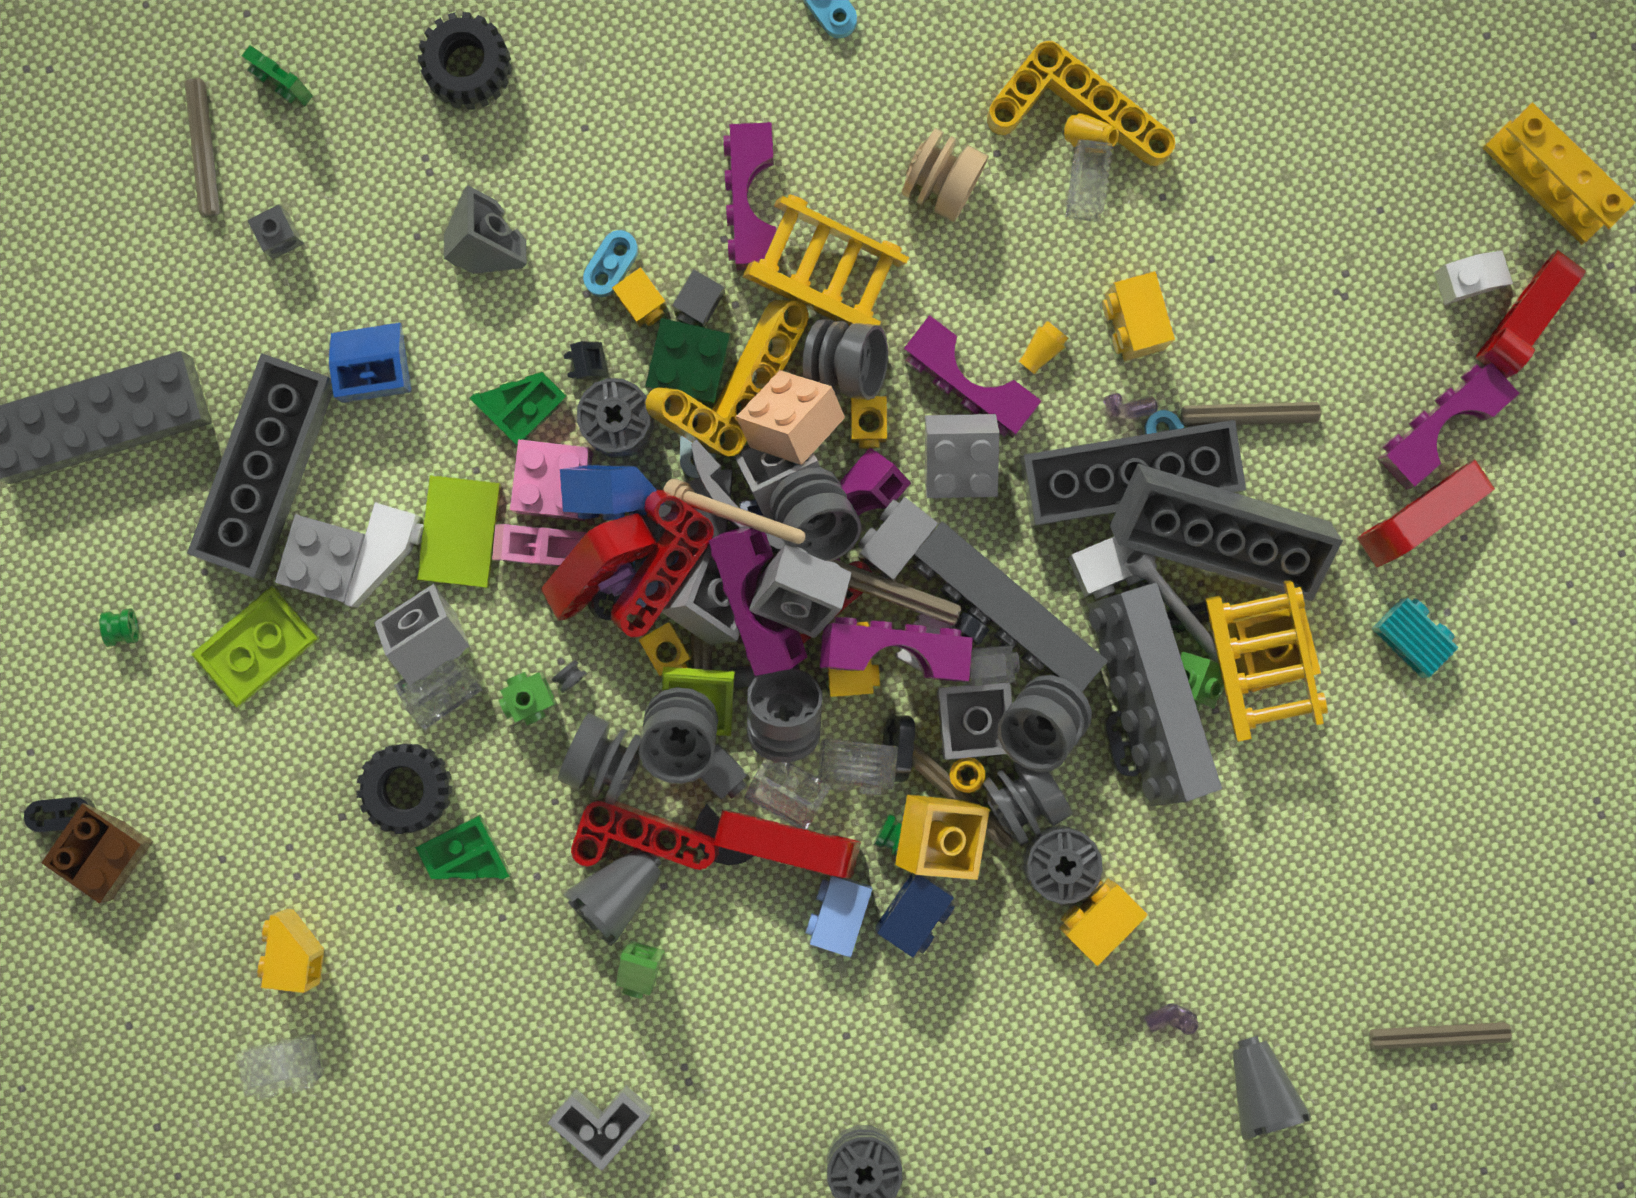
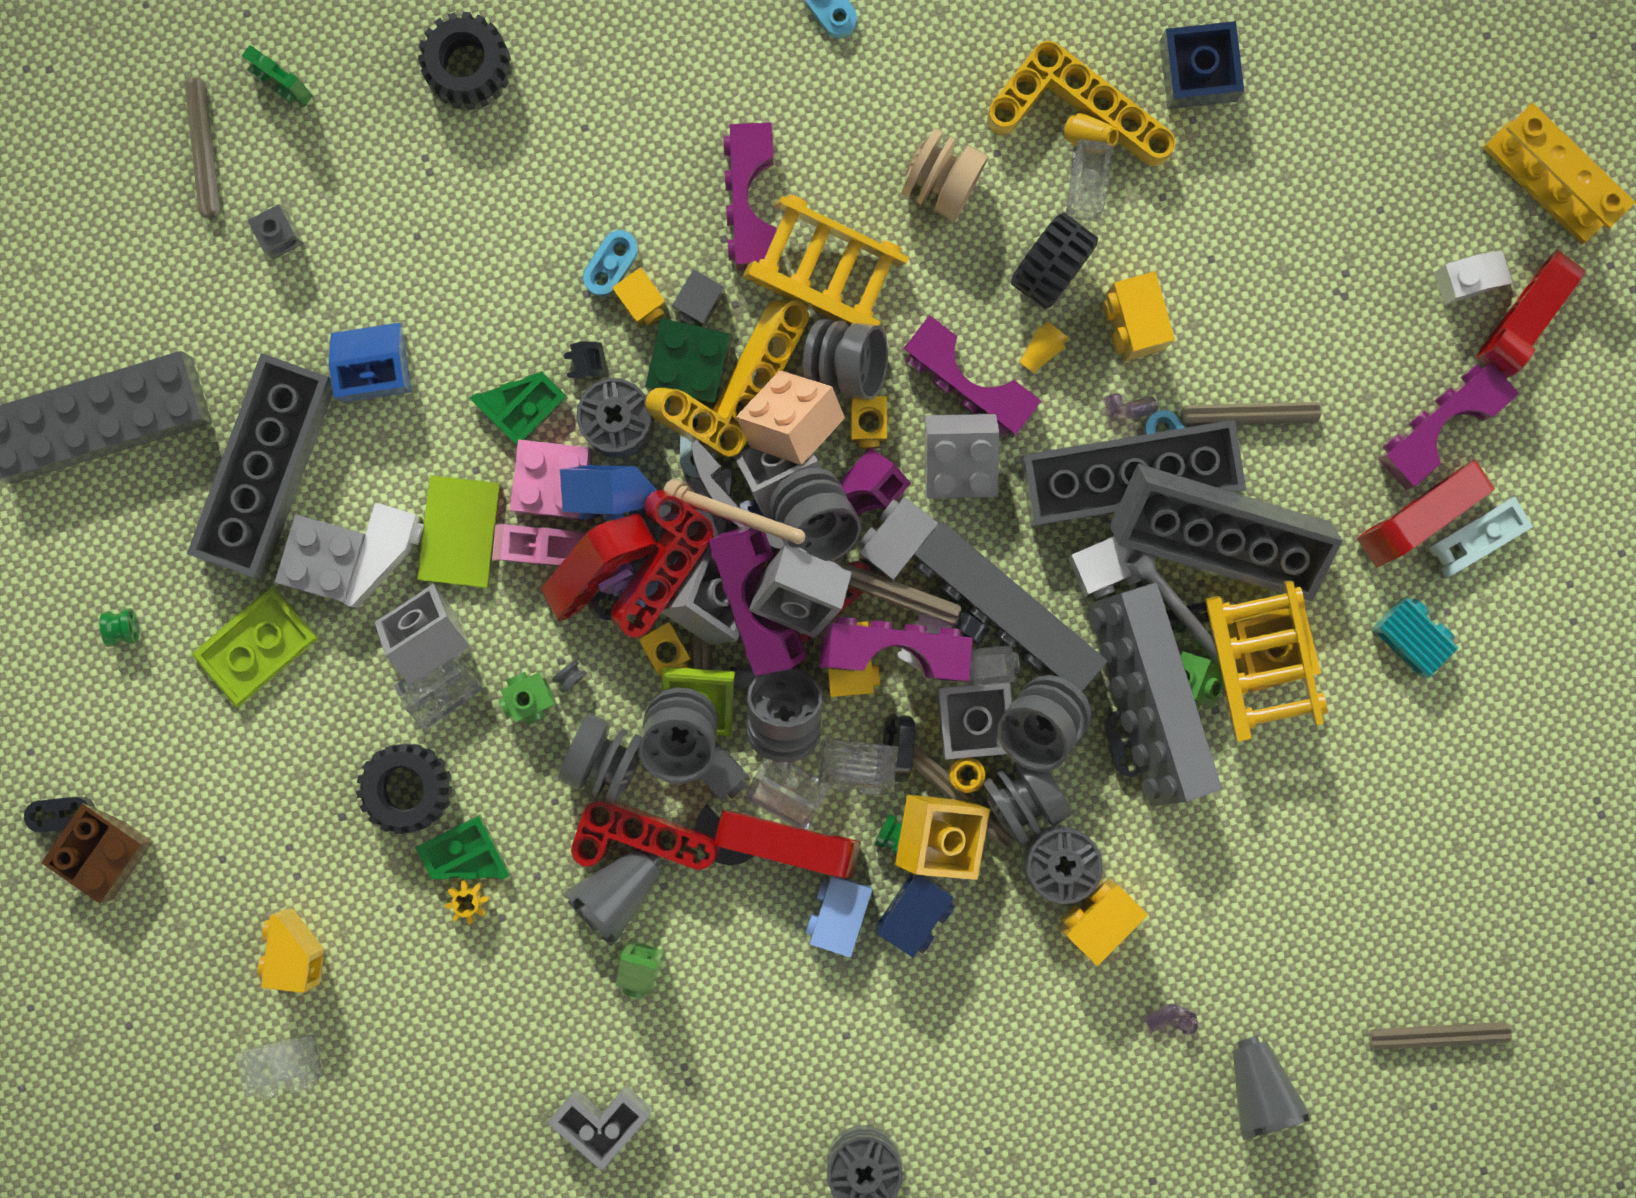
dark grey slope [444,185,527,274] -> none
none -> yellow gear [444,879,491,925]
none -> black tyre [1011,212,1098,309]
none -> dark blue brick [1159,21,1244,109]
none -> light aqua plate [1428,497,1533,578]

